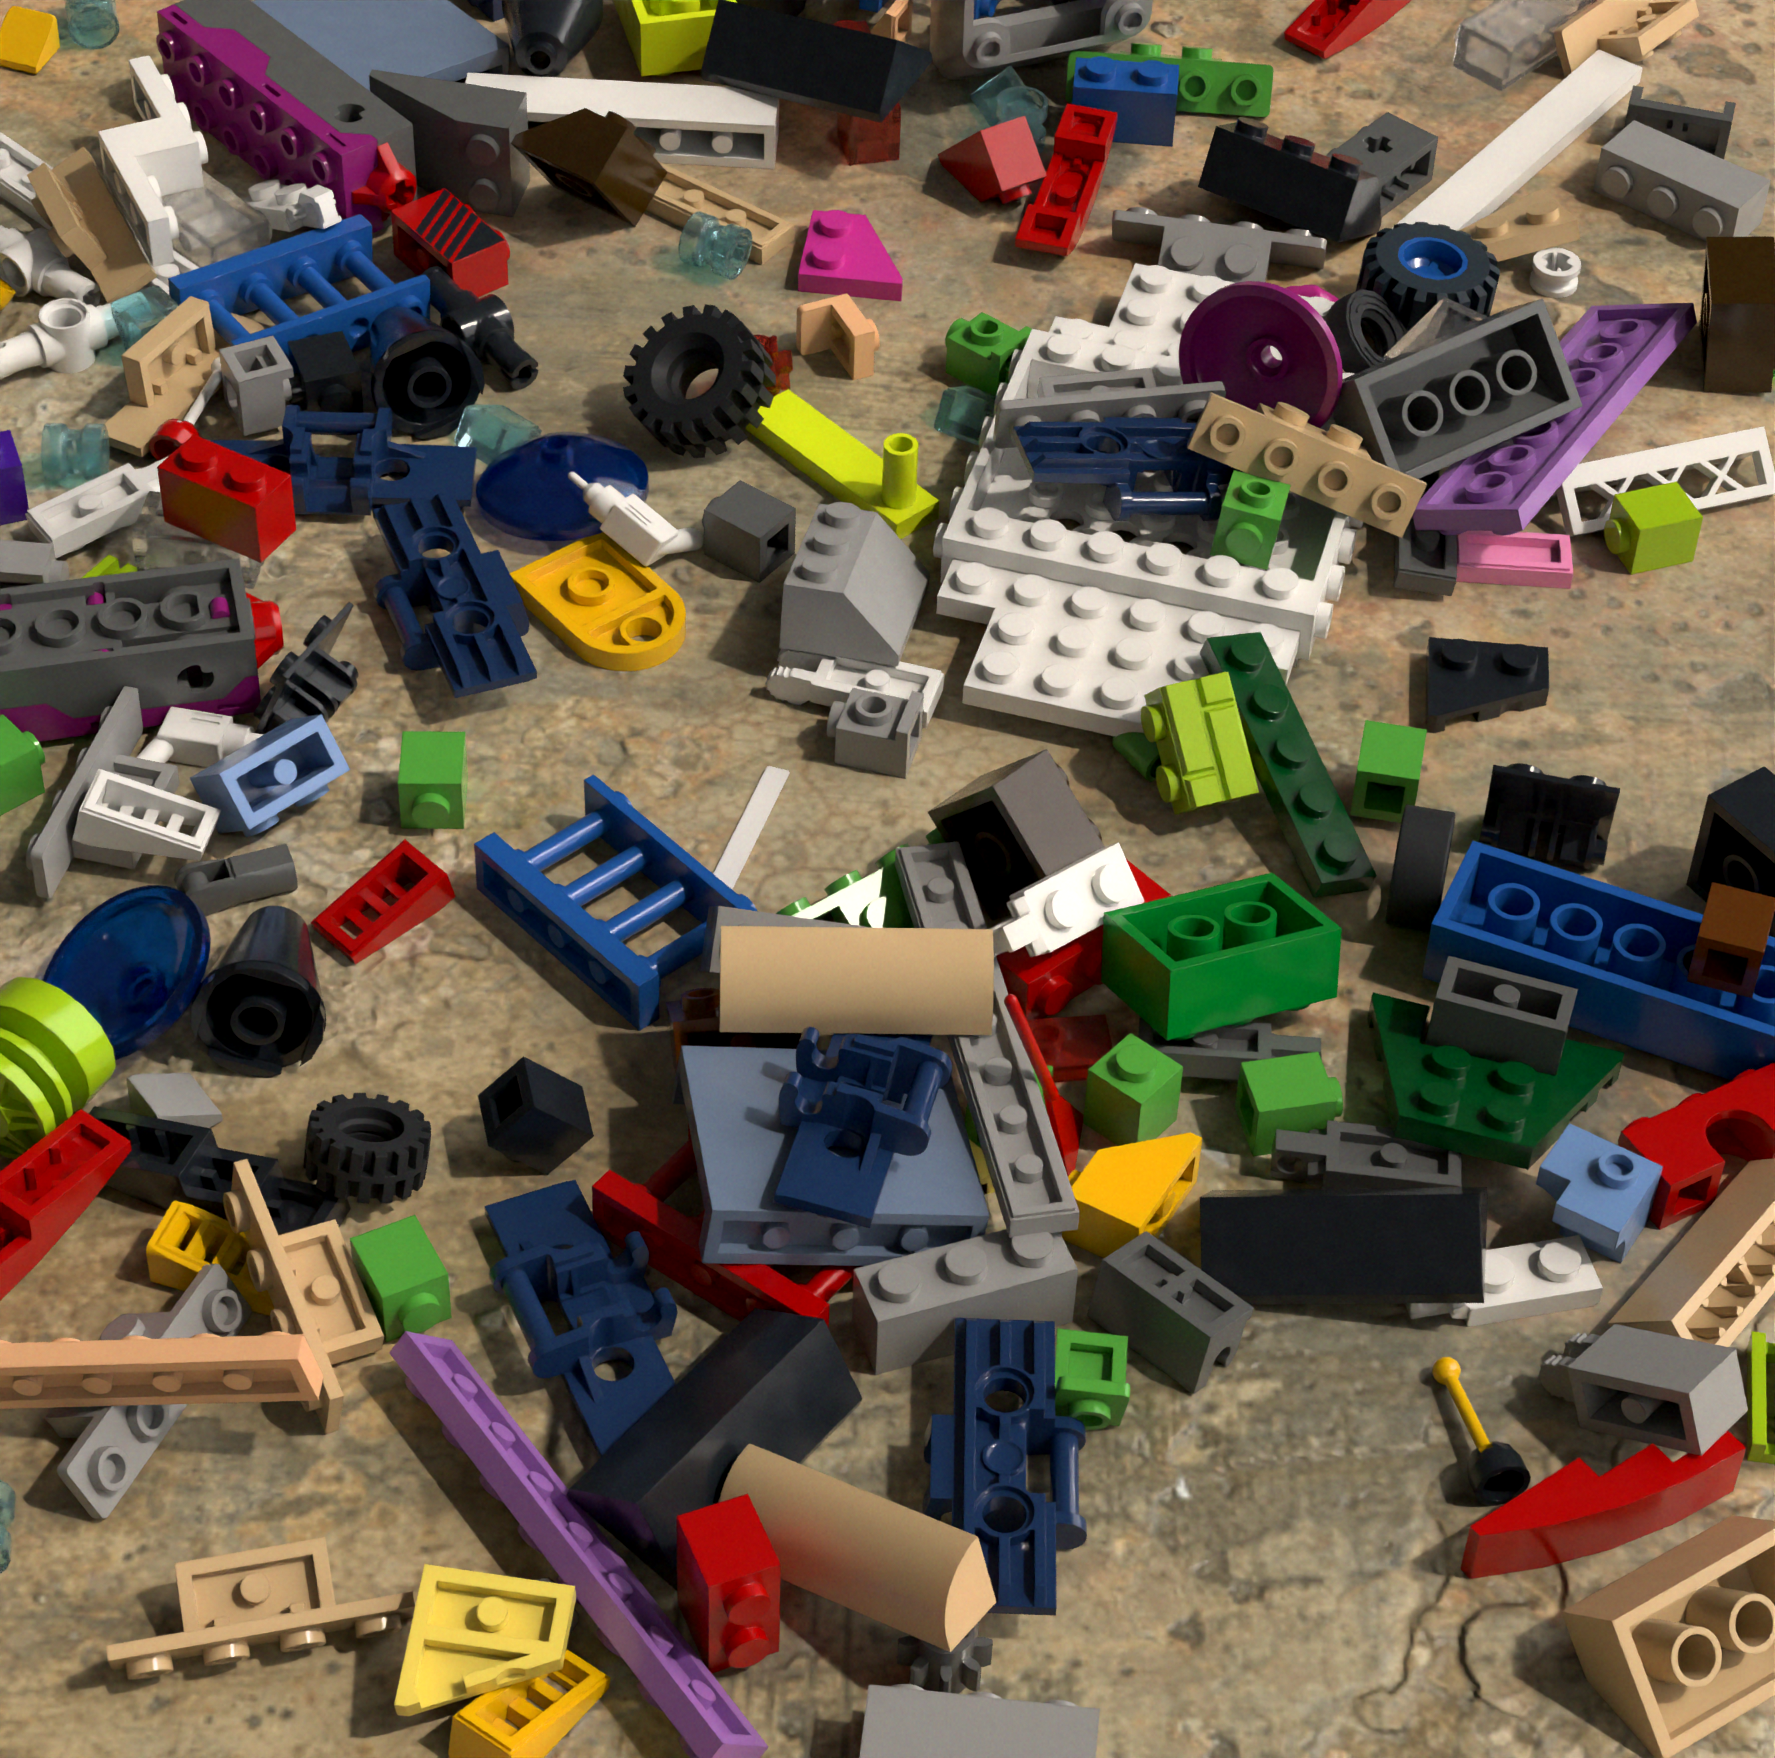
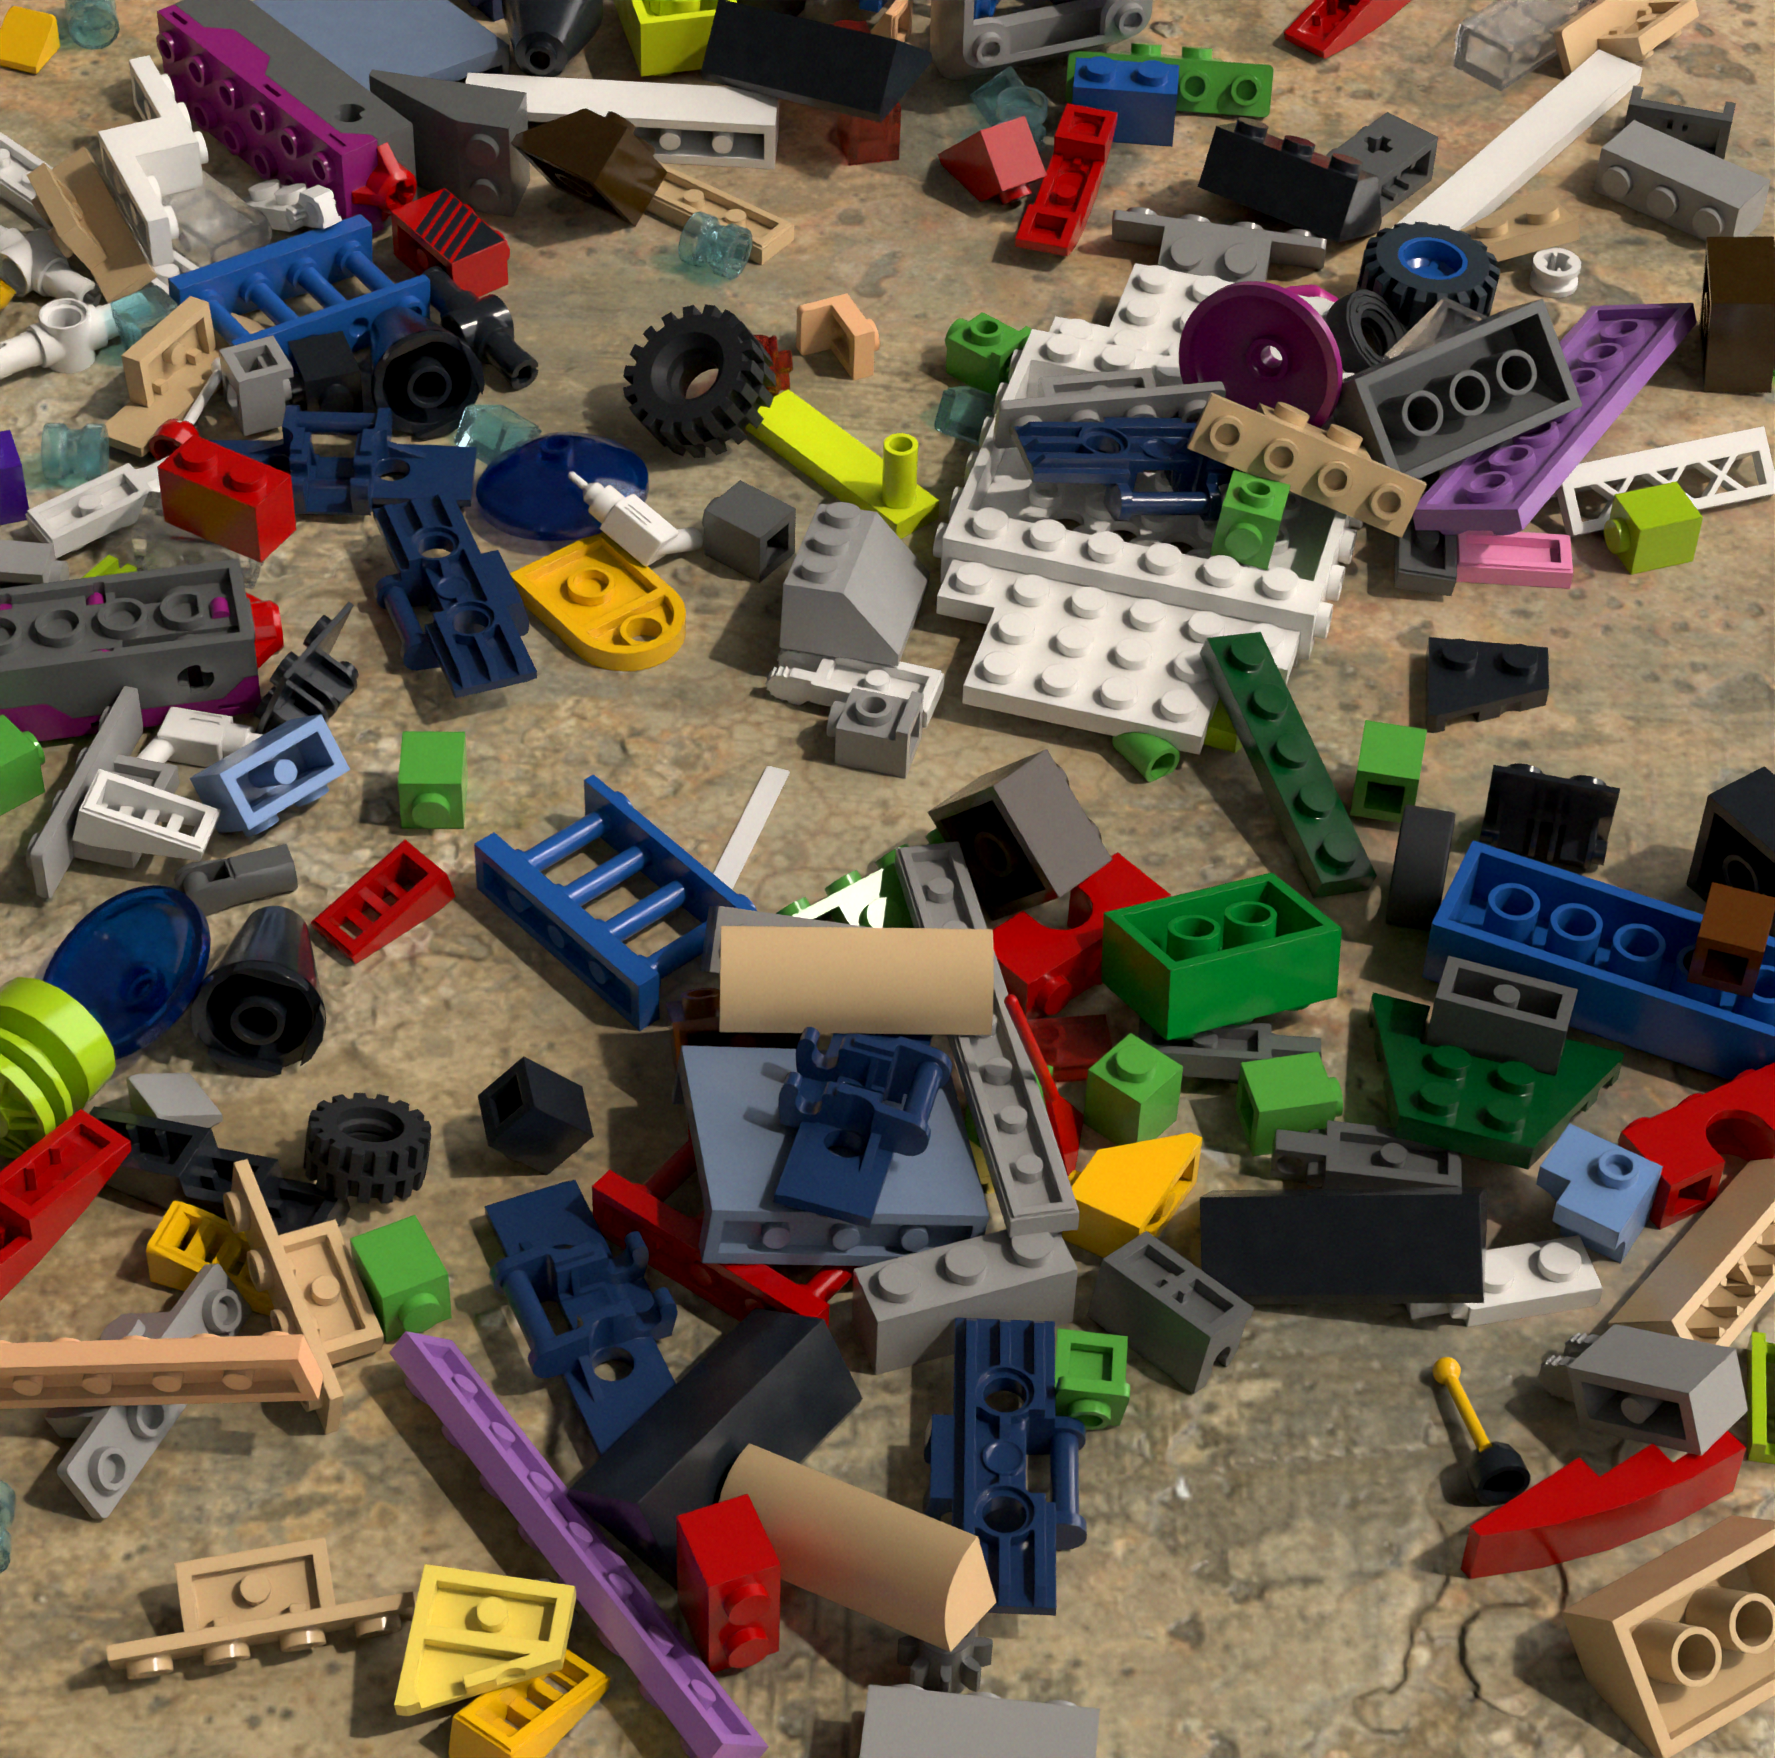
dark pink wing [798,210,903,301] -> none
white hinge [990,842,1145,957] -> none
lime brick [1140,672,1259,815] -> none

